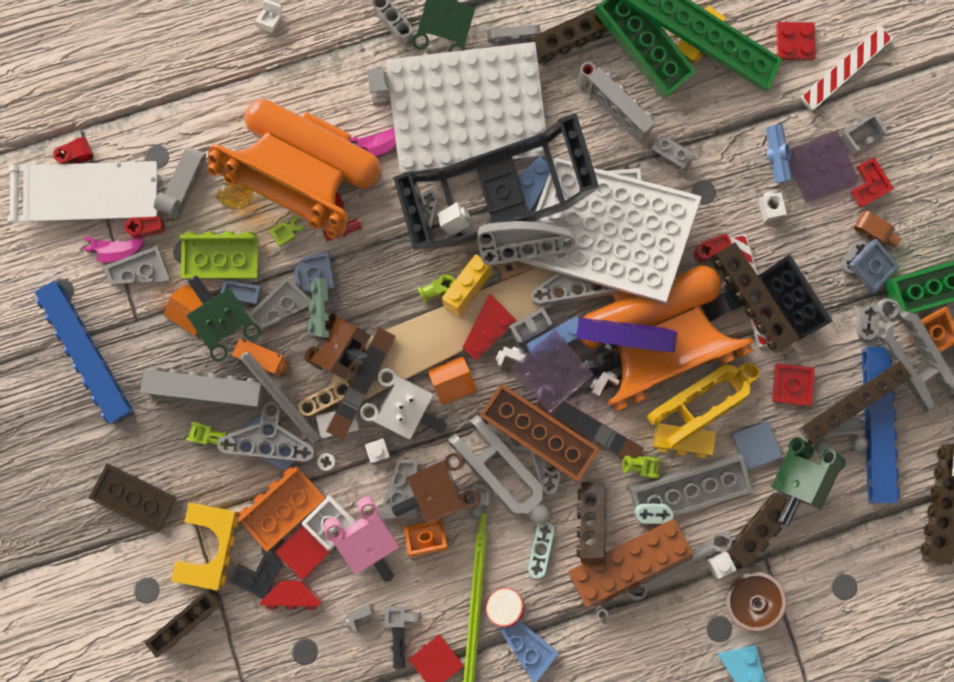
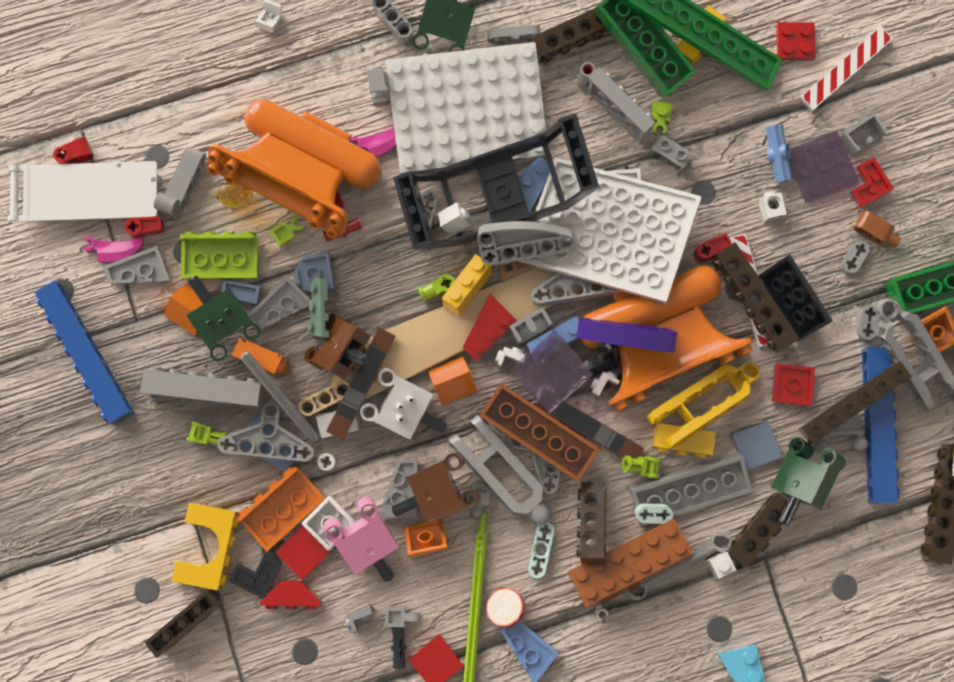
dark brown plate [89,463,177,533] -> none
white brick [365,438,391,464] -> none
black slope [702,289,744,322] -> none
reddish brown dish [726,572,787,632] -> none
sand blue tile [848,239,899,293] -> none
none -> lime plate [651,101,672,135]

